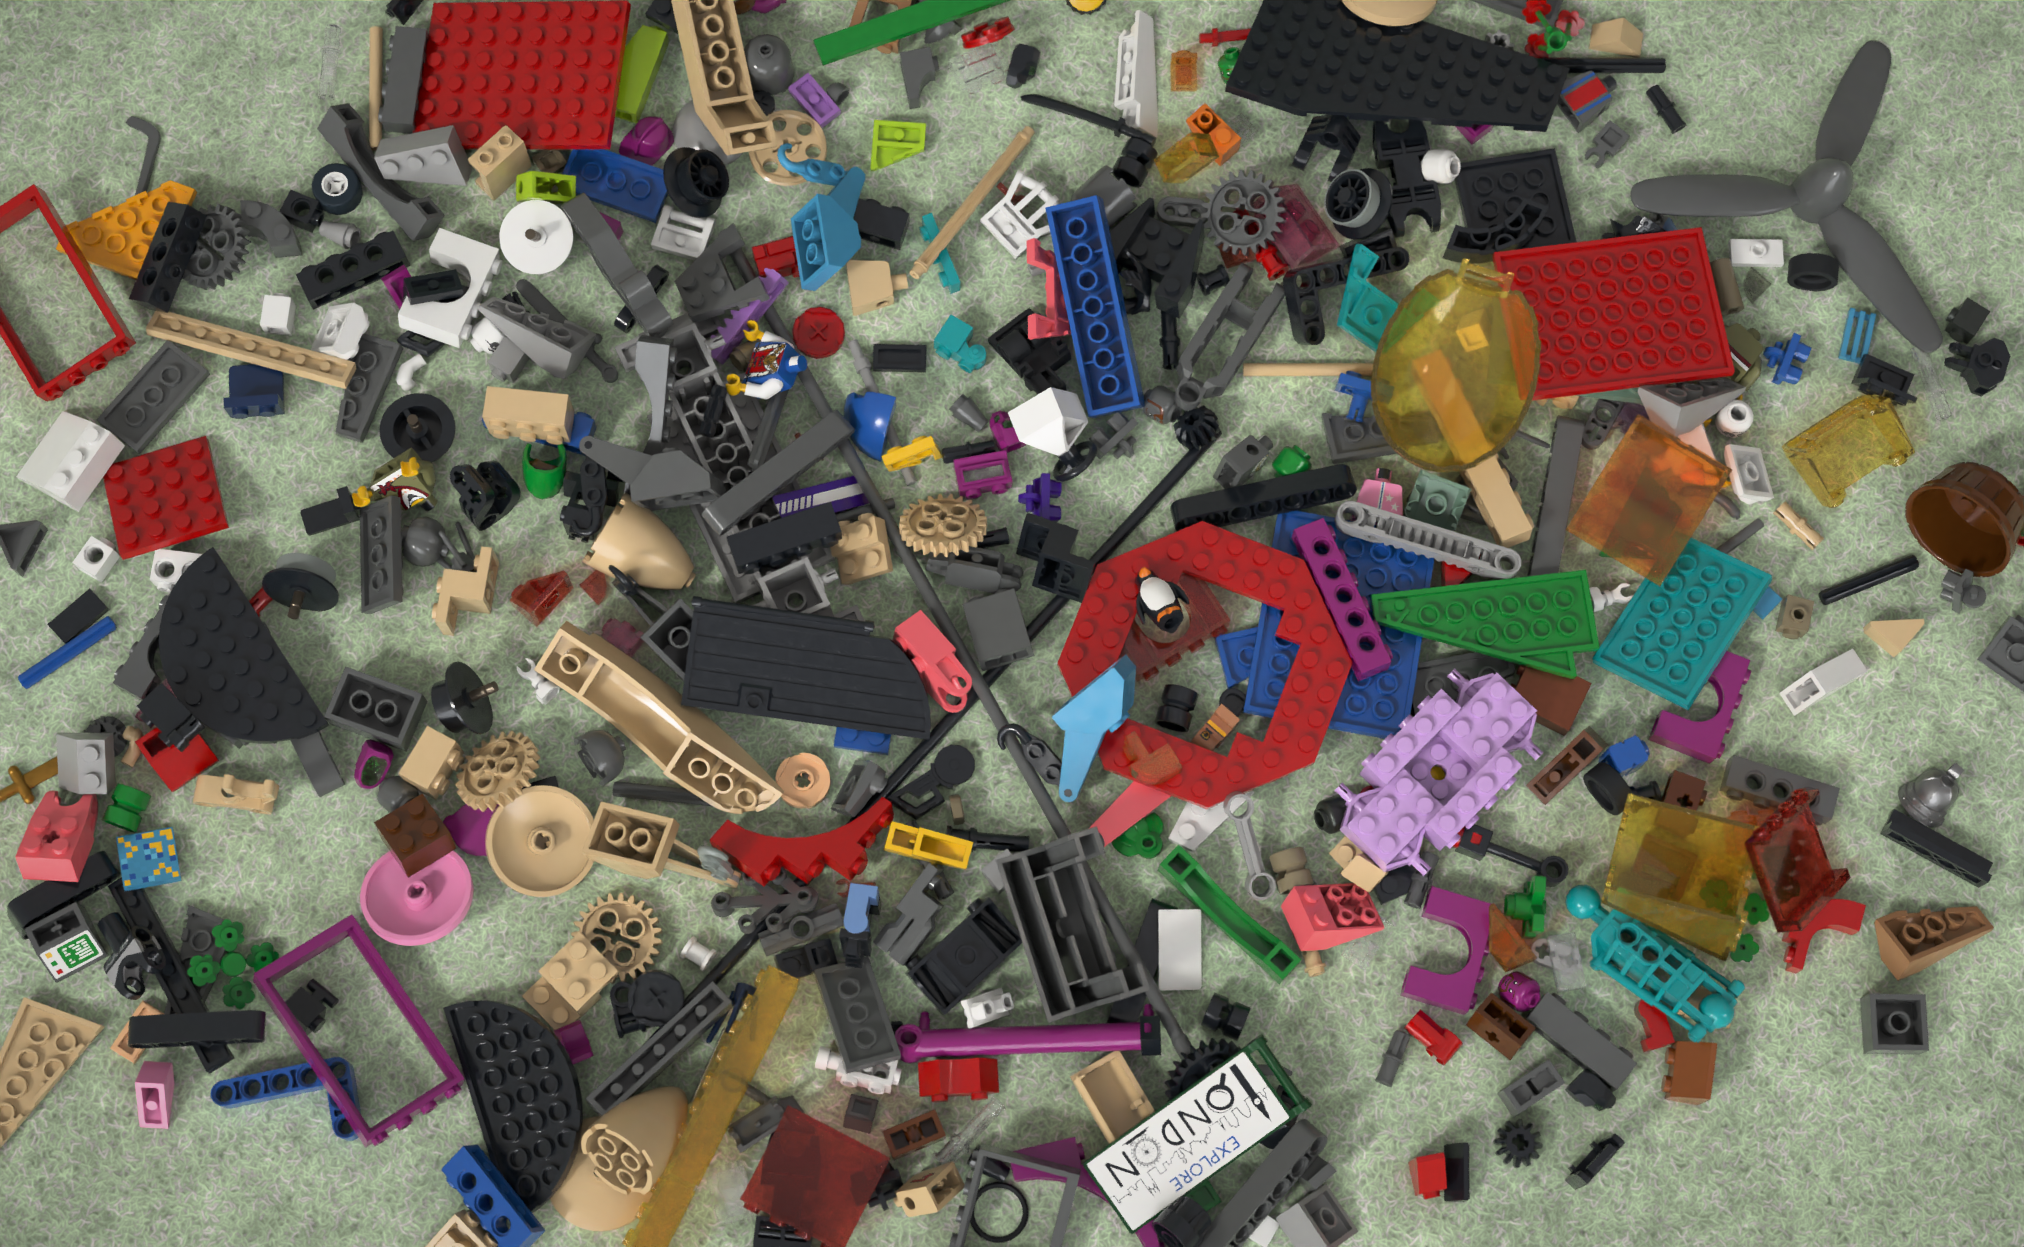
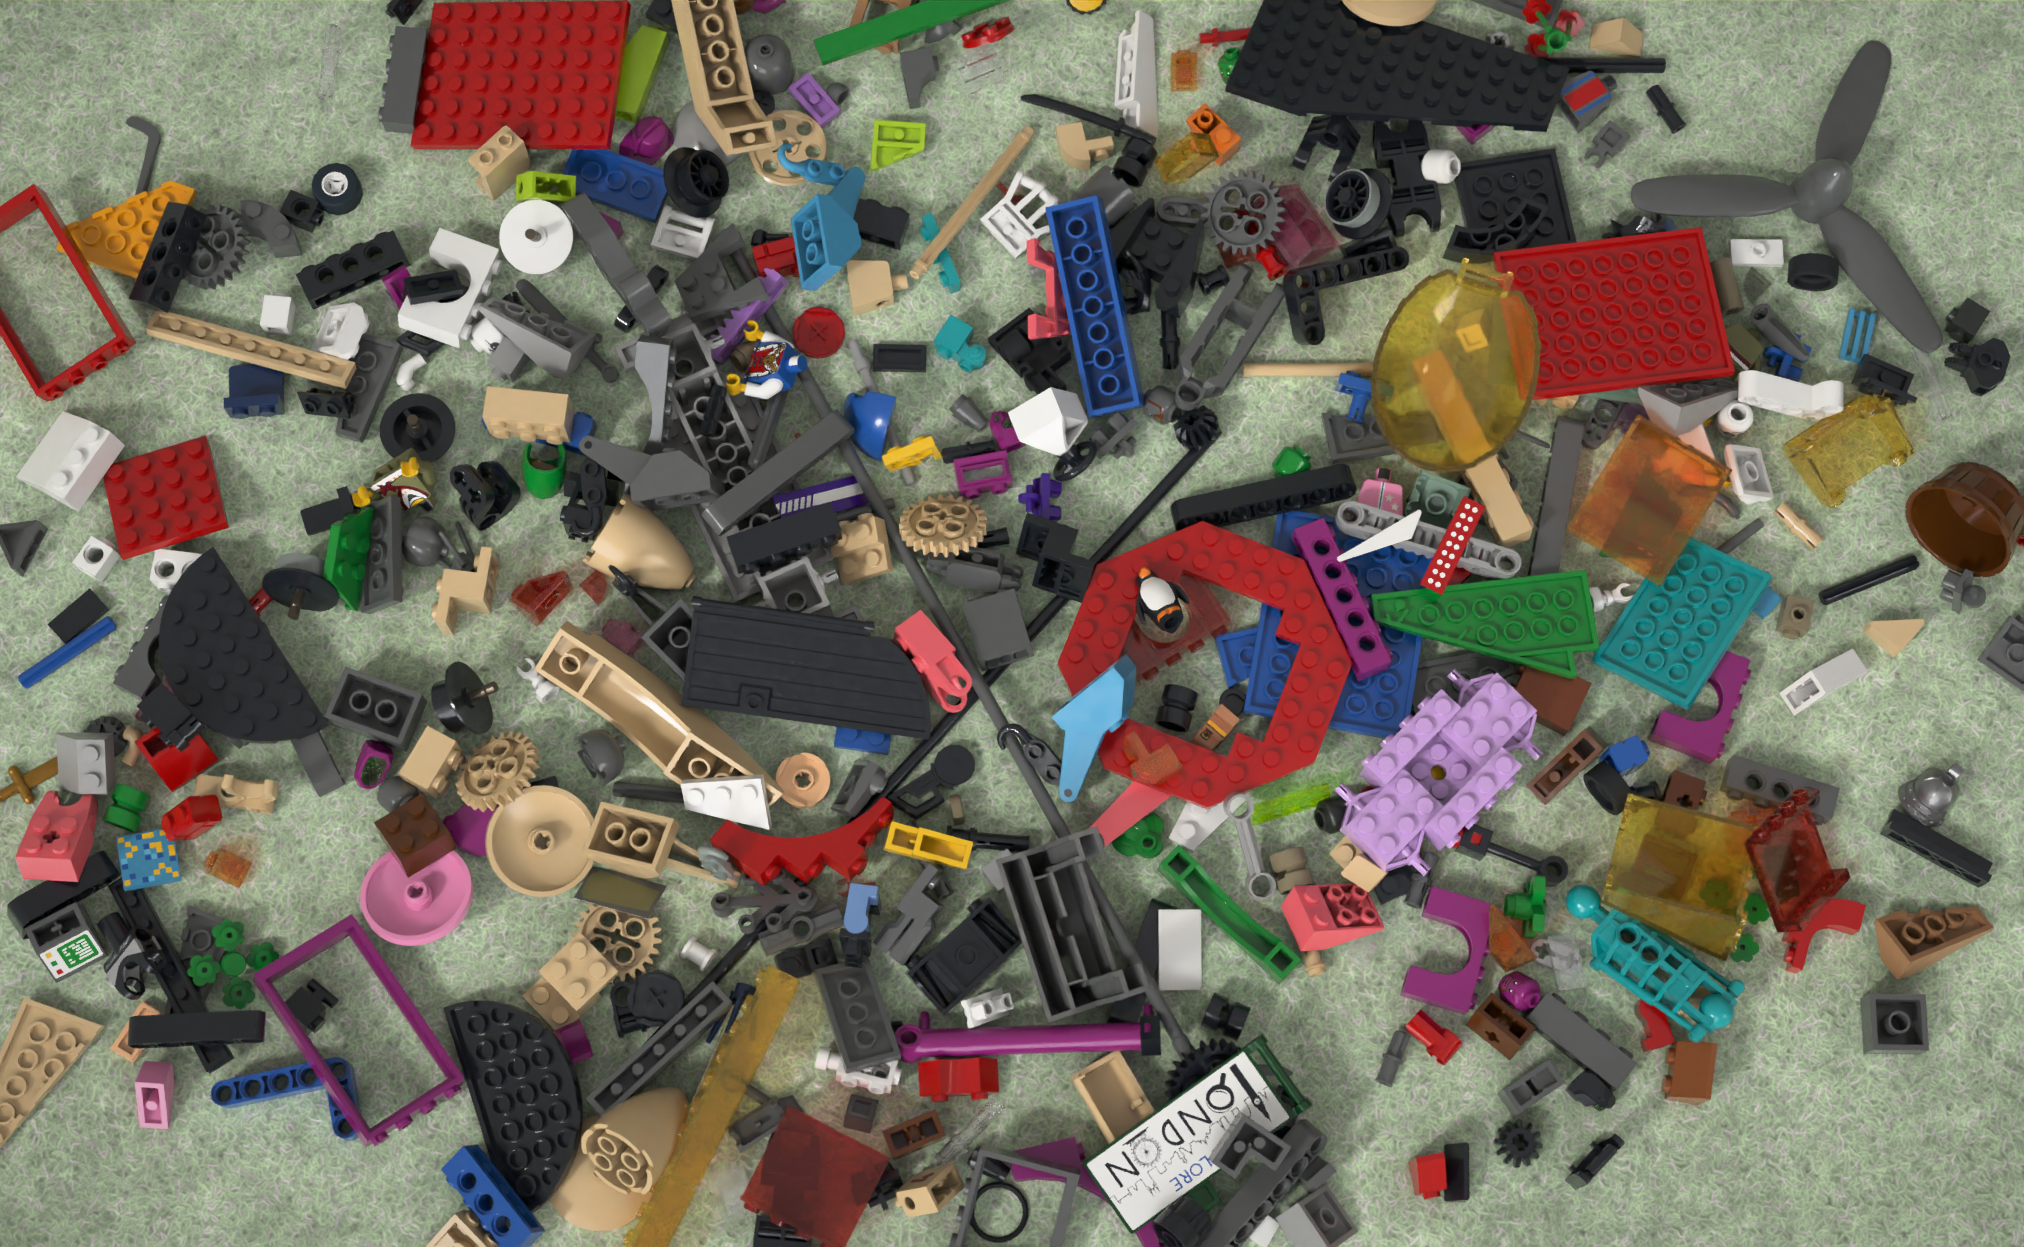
dark grey plate [96,340,210,454] -> none
dark grey arch [317,103,445,241] -> none
light grey cone [319,220,361,249] -> none
tan piece [369,26,383,151] -> none
light grey wedge [374,125,472,186] -> none
dark tan tile [532,149,567,174] -> none
black rock [1006,43,1041,89] -> none
dark grey torso [1213,435,1273,489] -> none
teal wing [1337,244,1438,353] -> none
none -> red brick [161,794,223,841]
none -> clear orange bracket [204,848,252,888]
none -> black hinge [297,388,356,419]
none -> green wing [323,507,374,611]
none -> olive sticker [574,866,667,919]
none -> white wing [681,774,772,830]
none -> black hand [751,229,788,247]
none -> tan brick [1055,122,1114,170]
none -> dark grey brick [1208,1111,1291,1179]
none -> clear neon green tile [1250,783,1331,826]
none -> white sticker [1337,510,1422,562]
none -> red sticker [1420,496,1485,595]
none -> white beam [1738,370,1844,420]
none -> dark grey piece [1750,303,1810,362]

